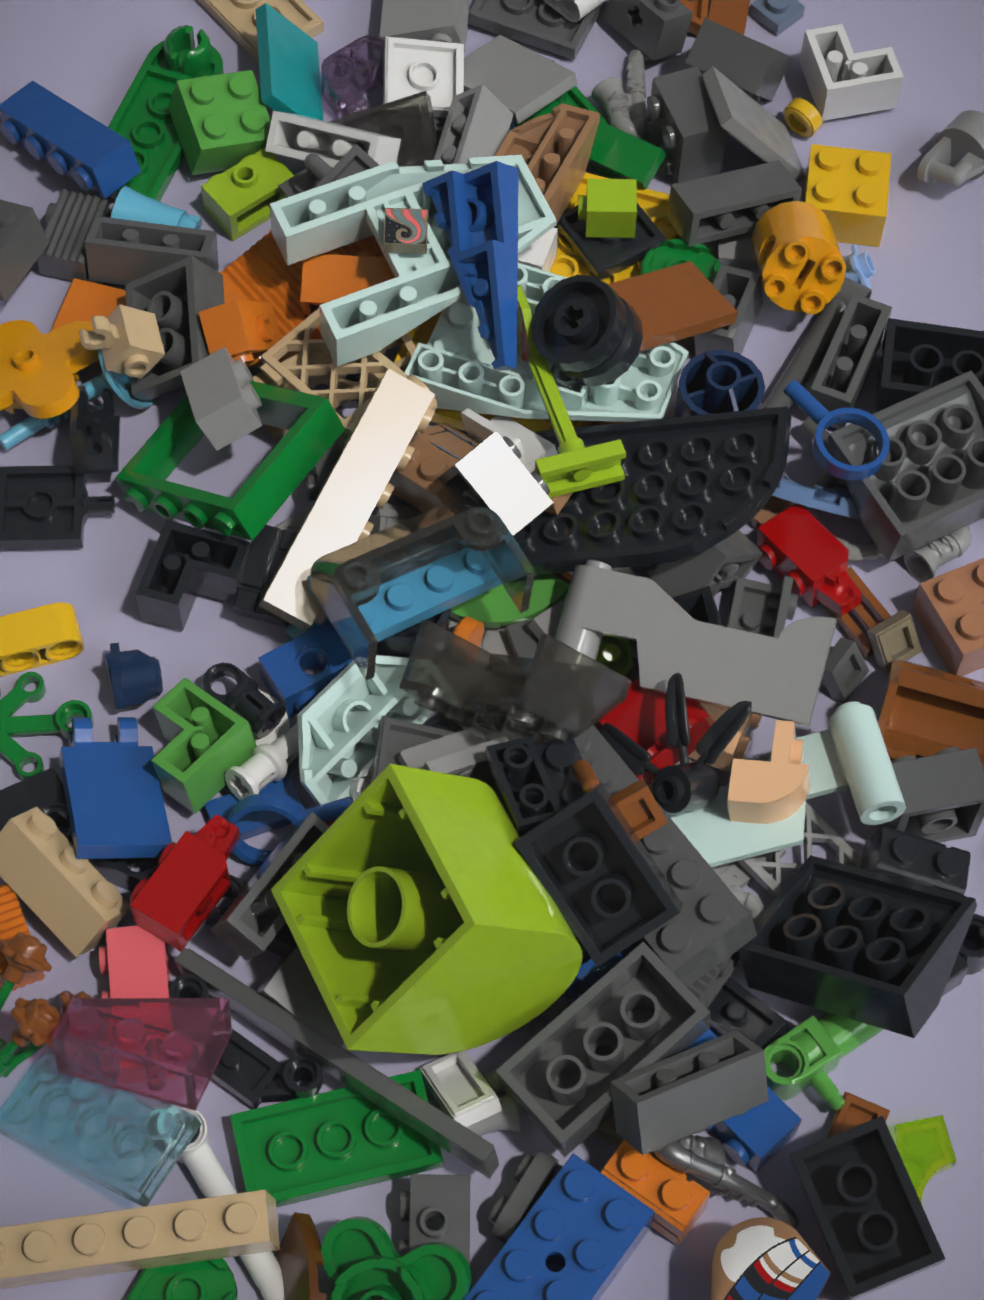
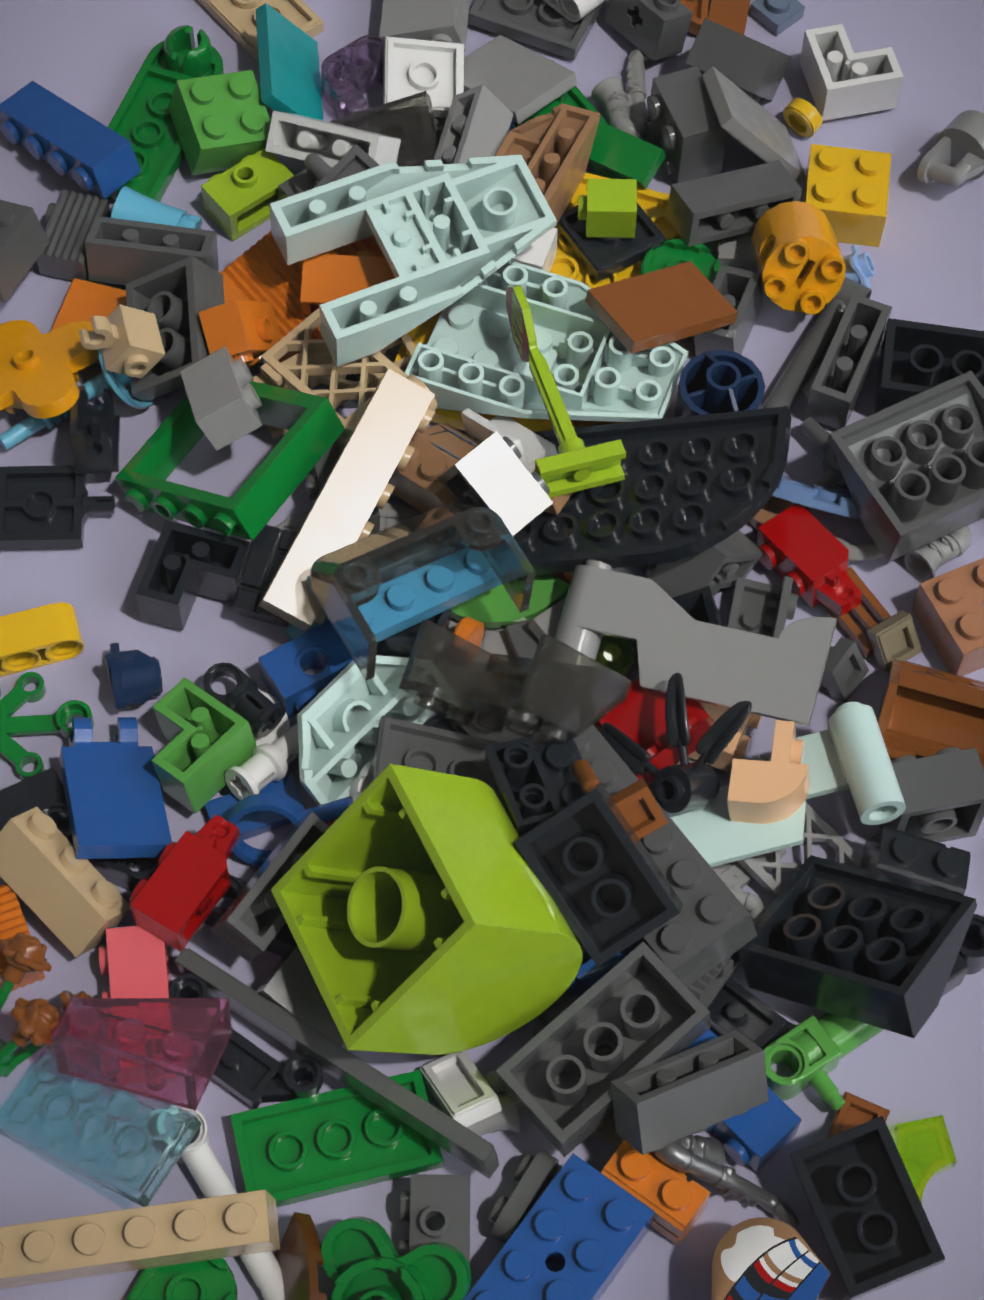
tile [383,208,428,254] -> none
light grey panel [398,726,509,781] -> none
blue wedge [422,161,519,371] -> none
black wheel [531,275,643,386] -> none
blue piece [783,380,889,481] -> none

